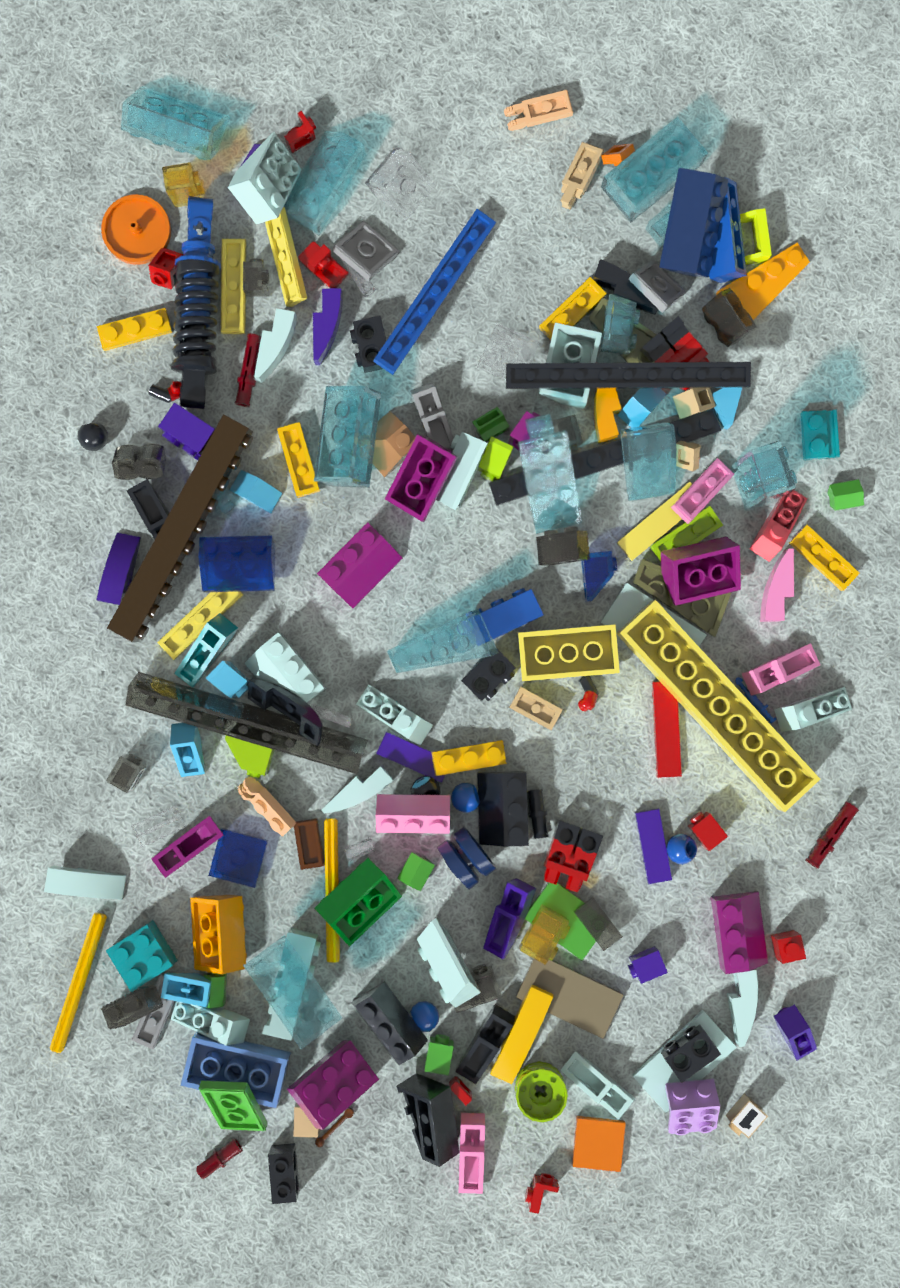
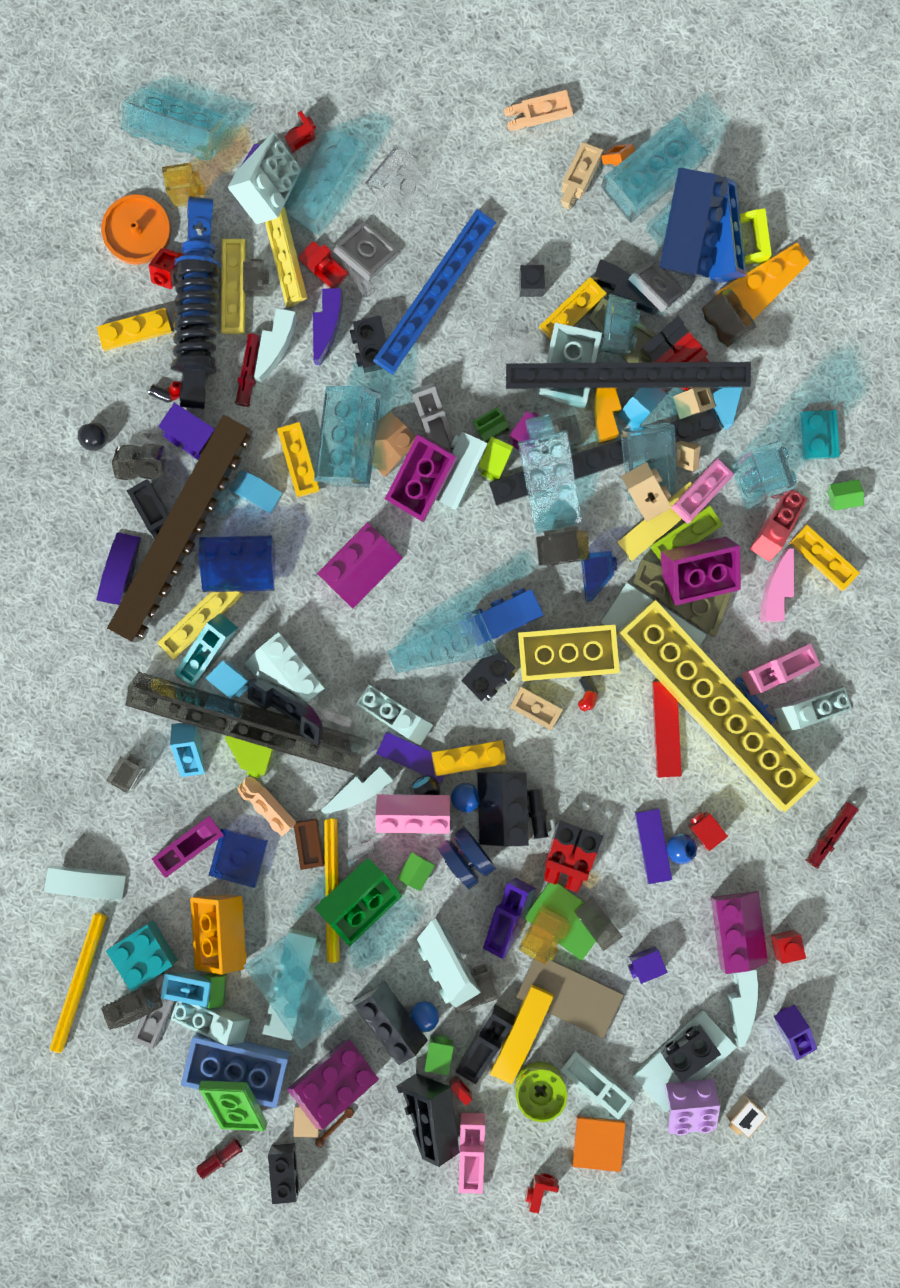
none -> black brick [519,265,545,297]
none -> tan brick [621,462,672,522]

